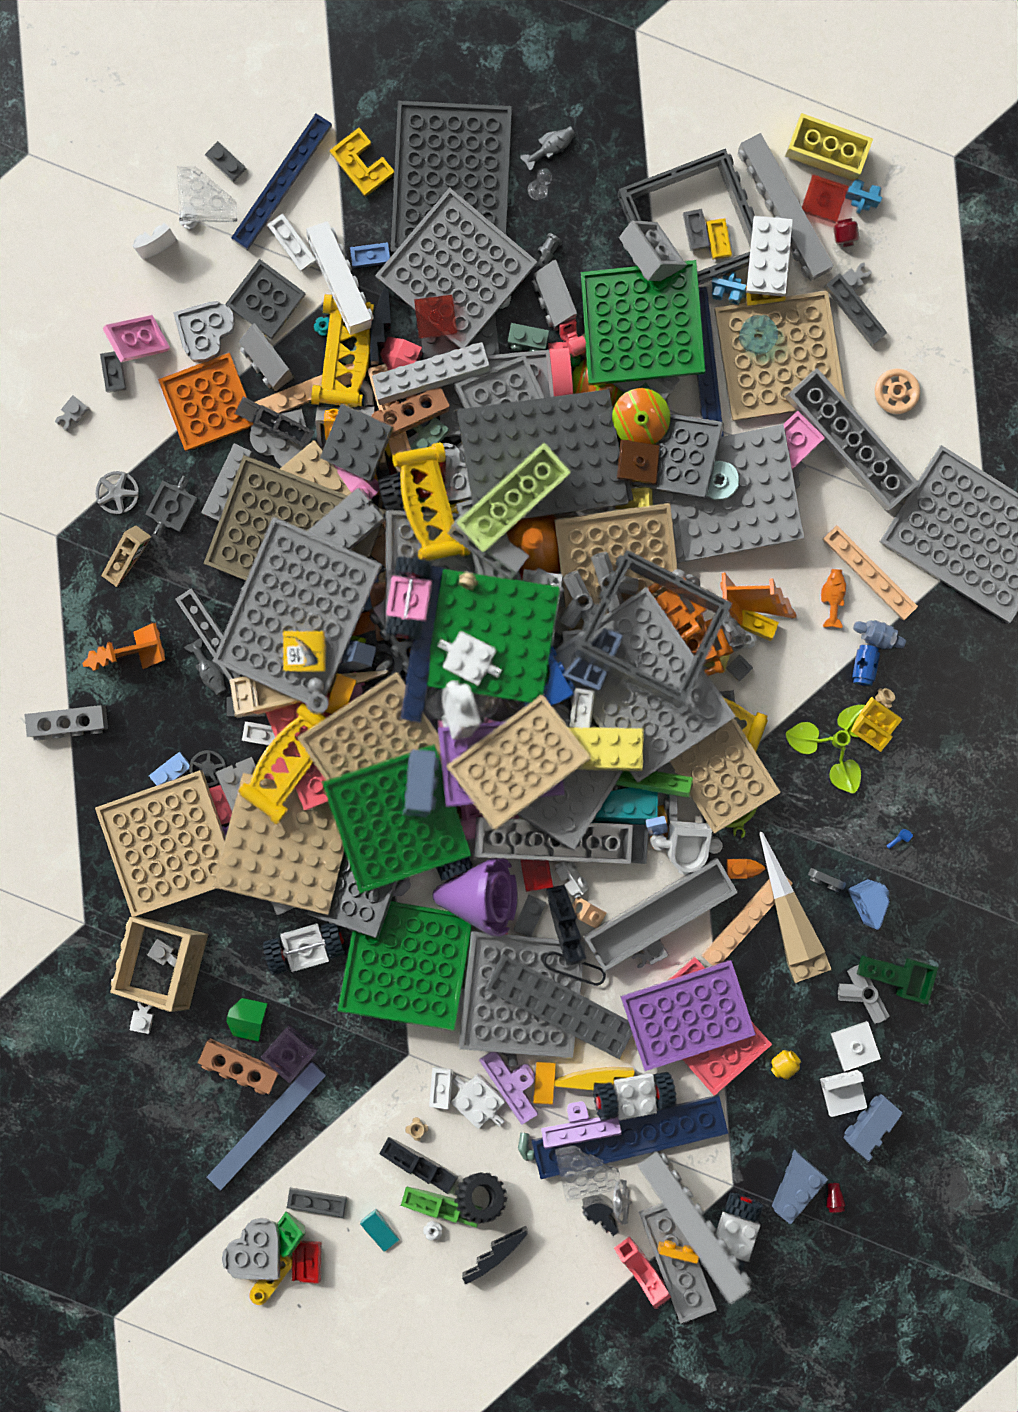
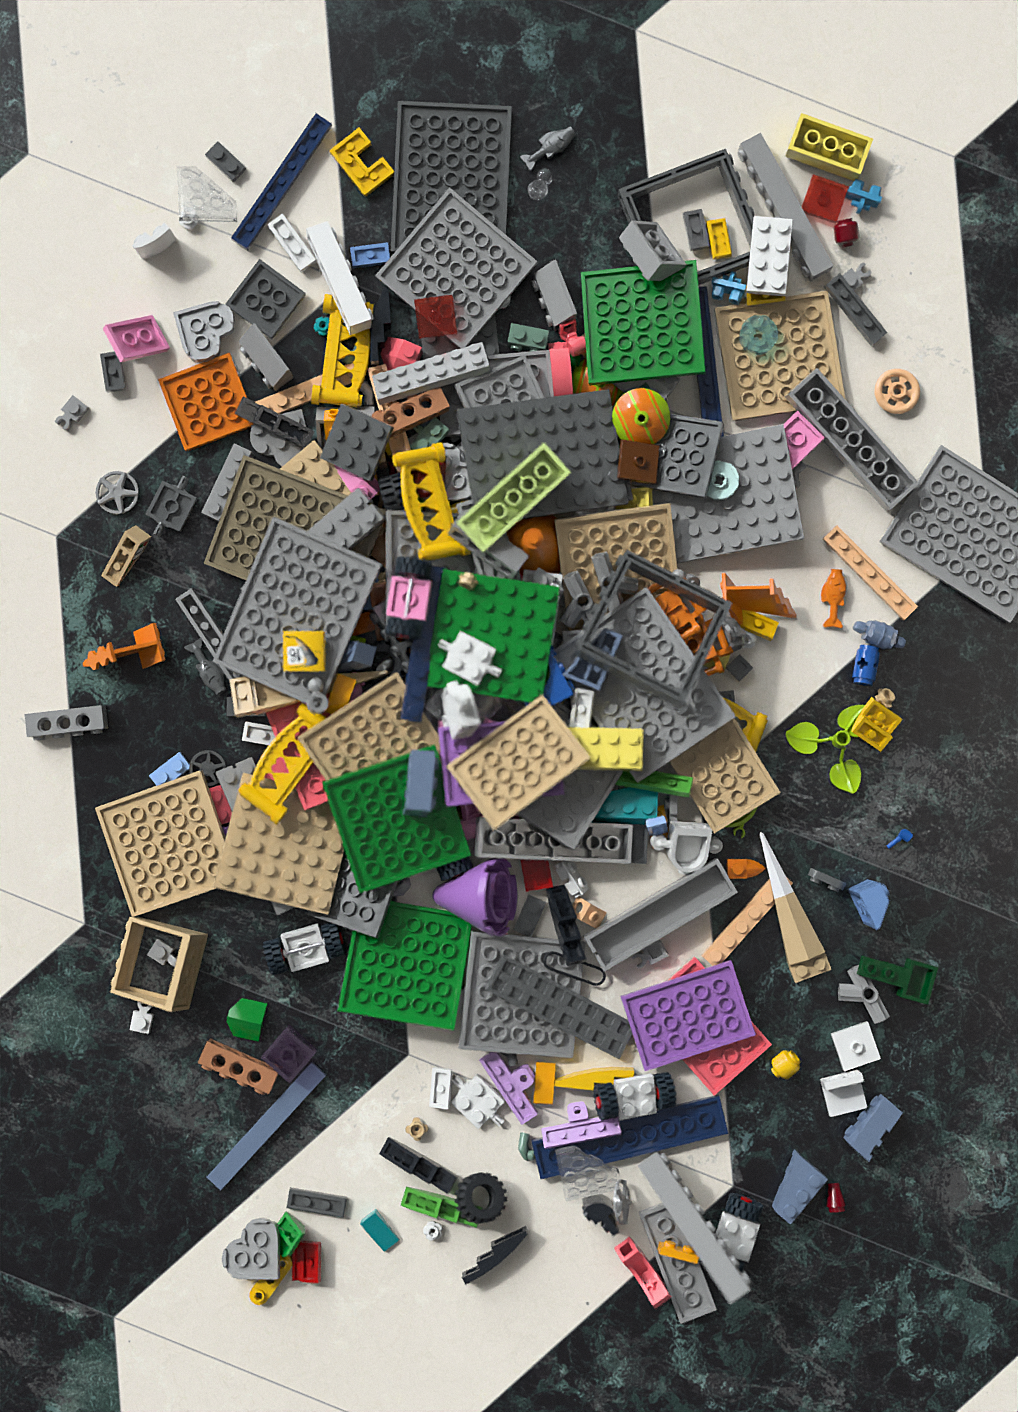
dark grey piece [534,233,562,267] -> none

